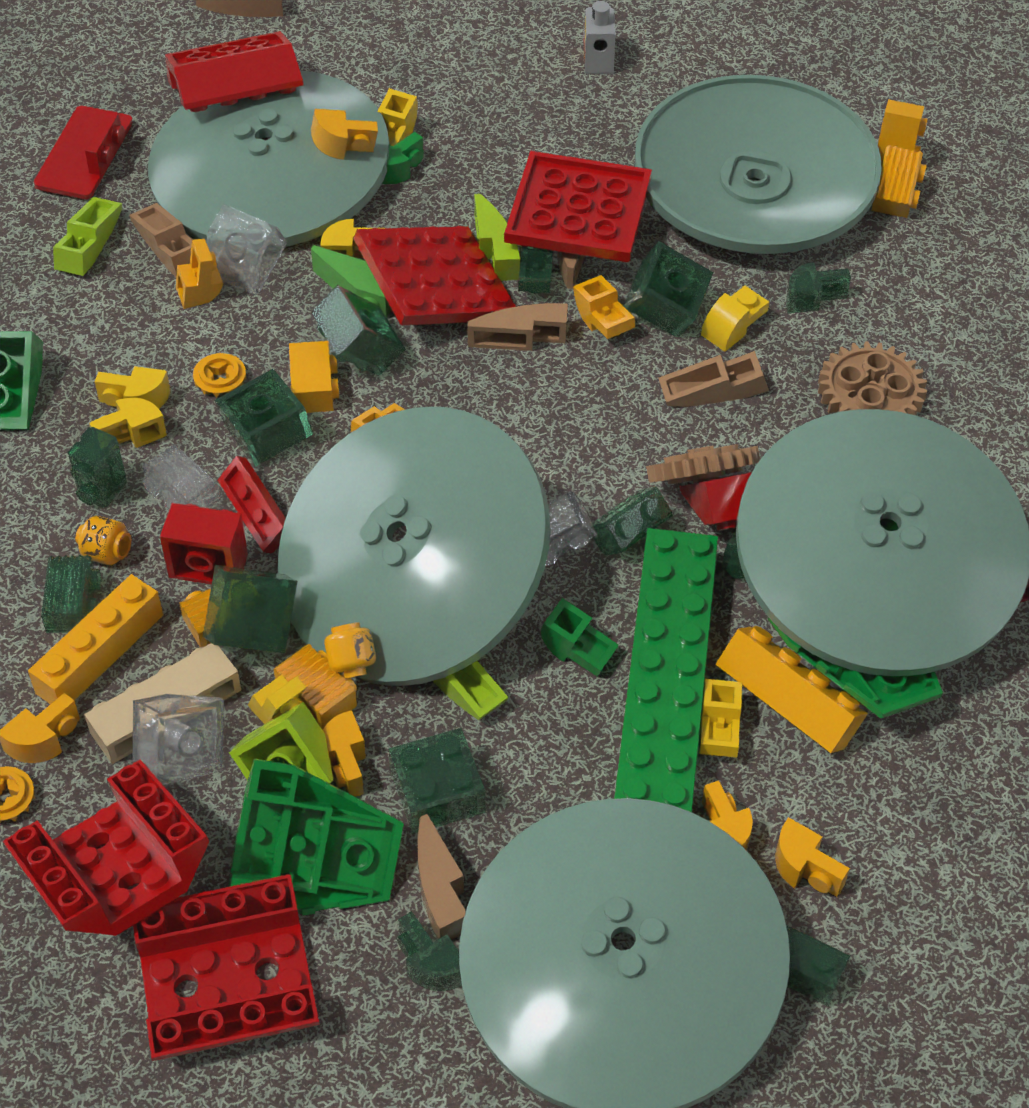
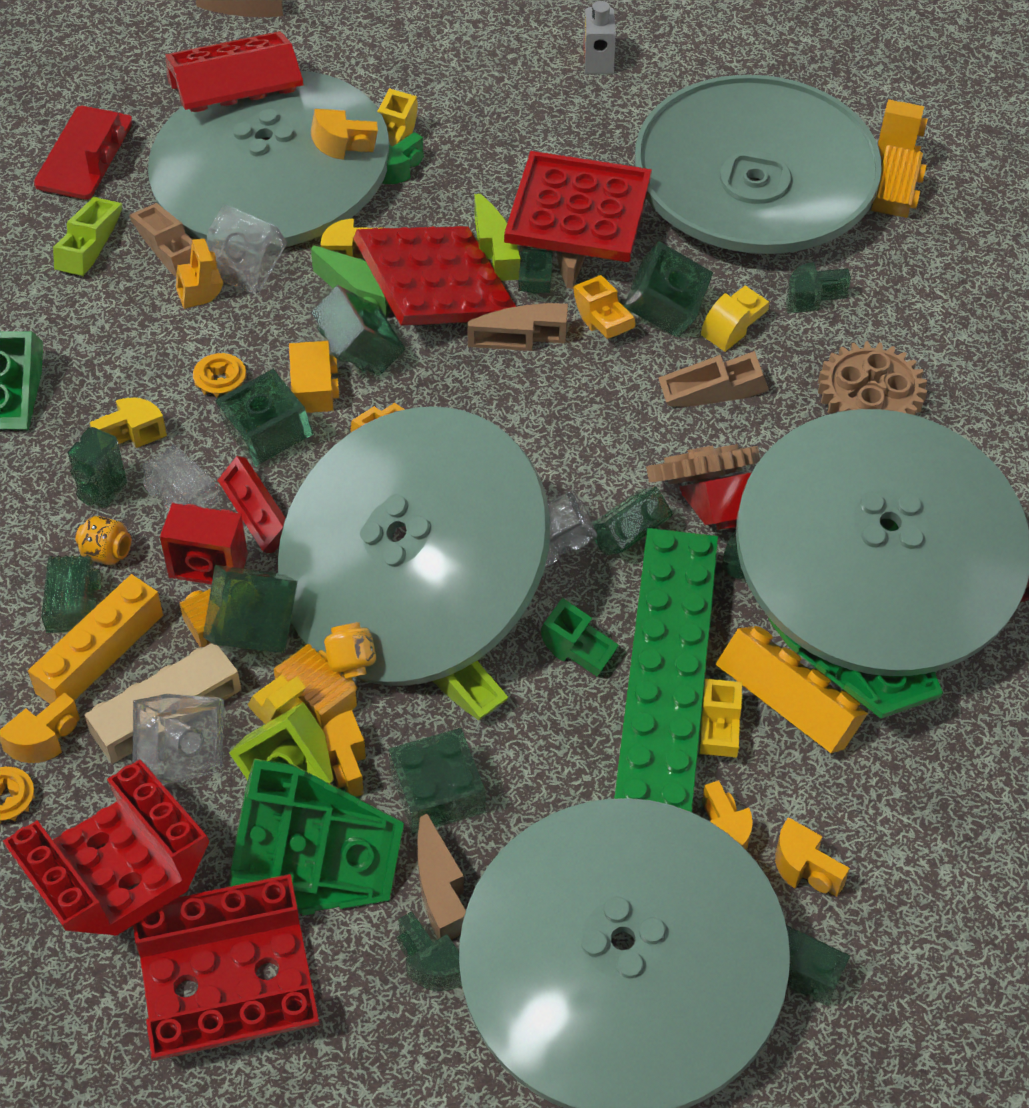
yellow brick [94,366,171,409] -> none

